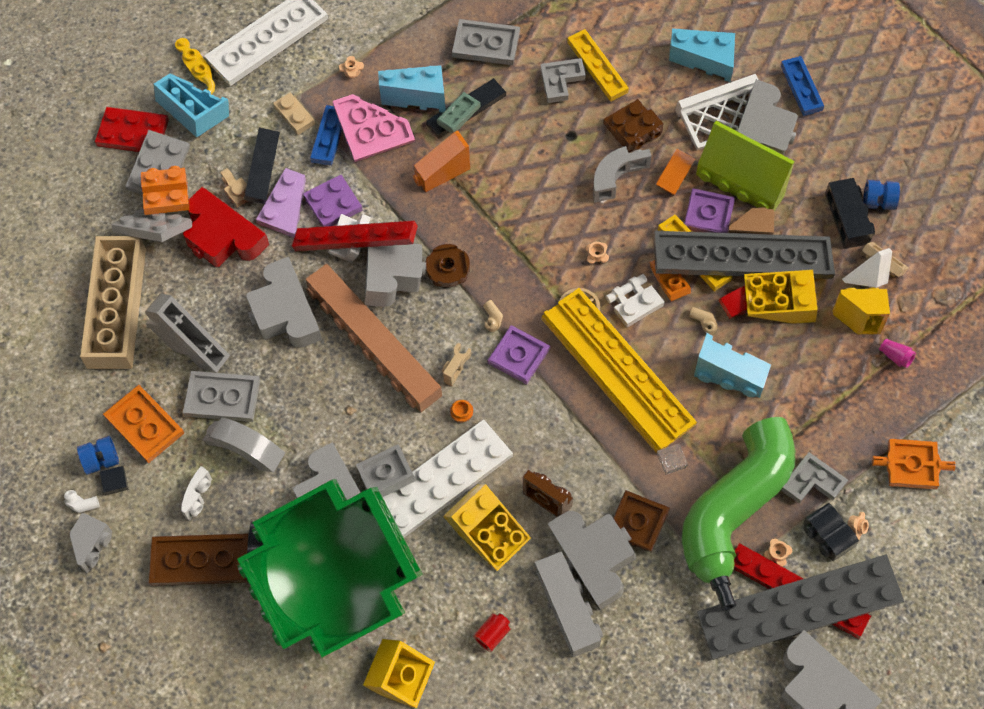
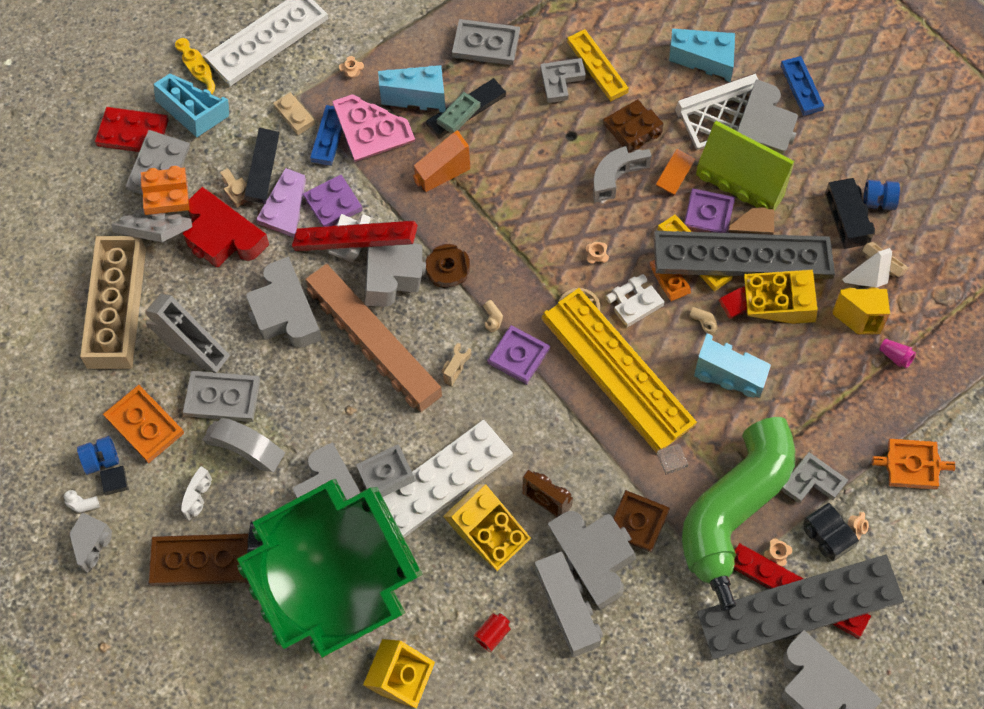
orange plate [450,400,473,423] -> none

